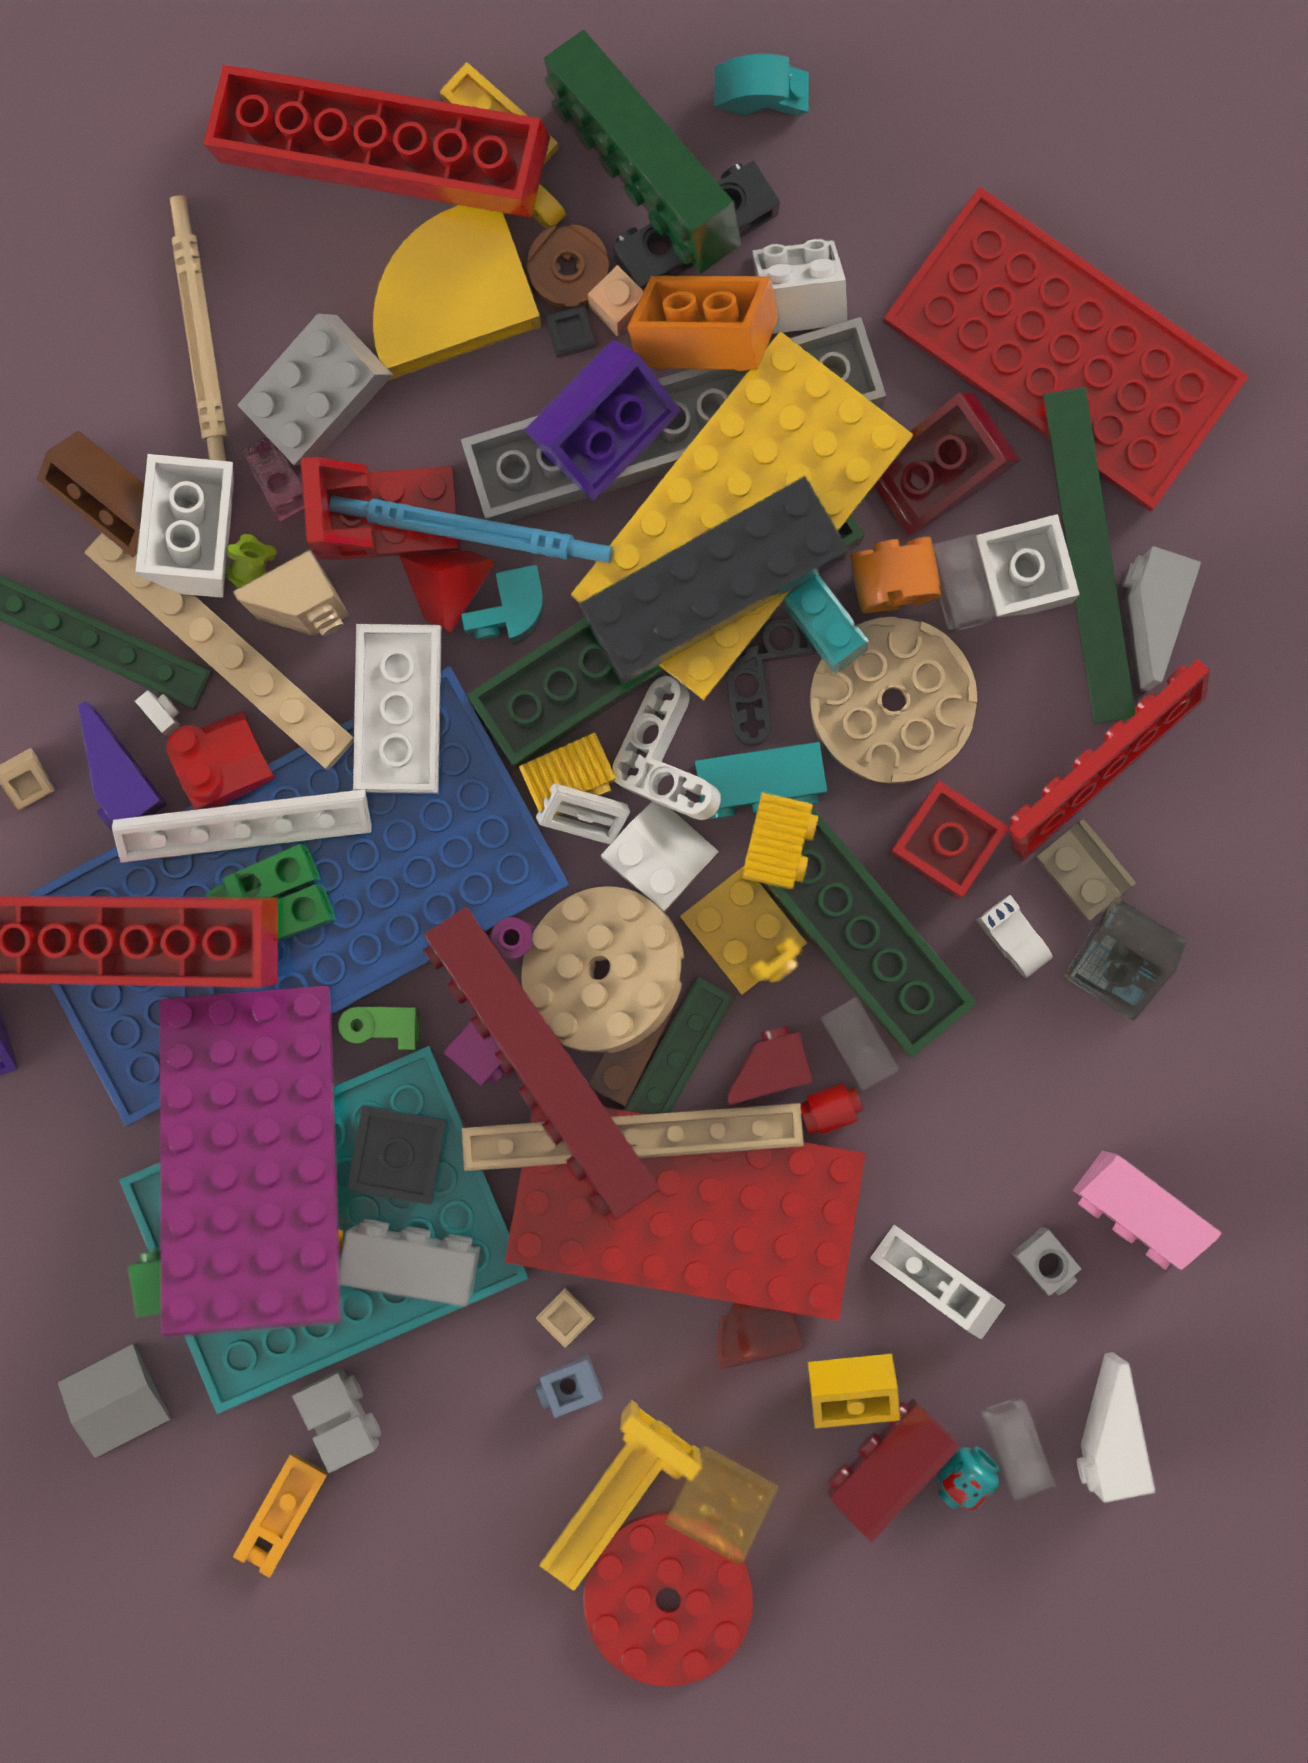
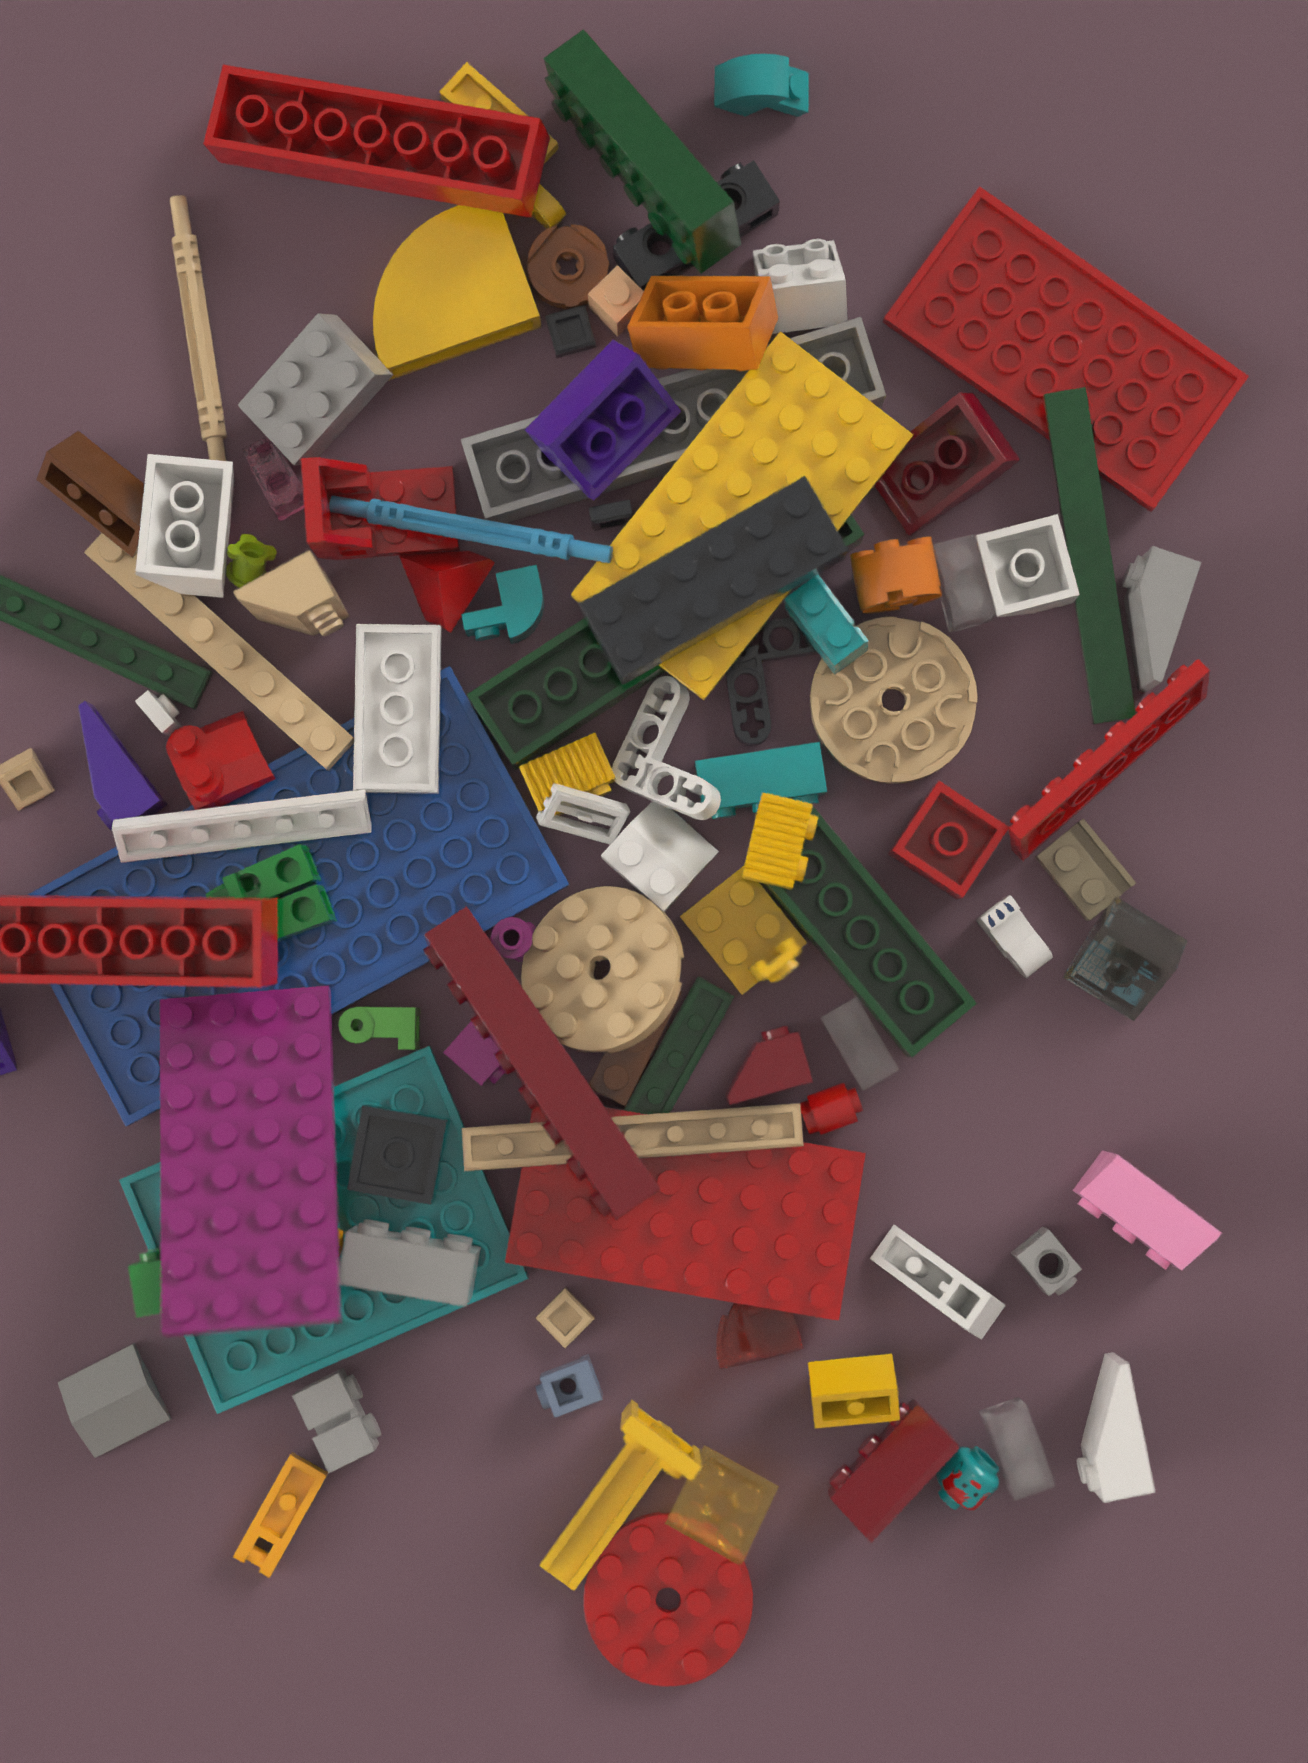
none -> black tile [589,499,633,531]

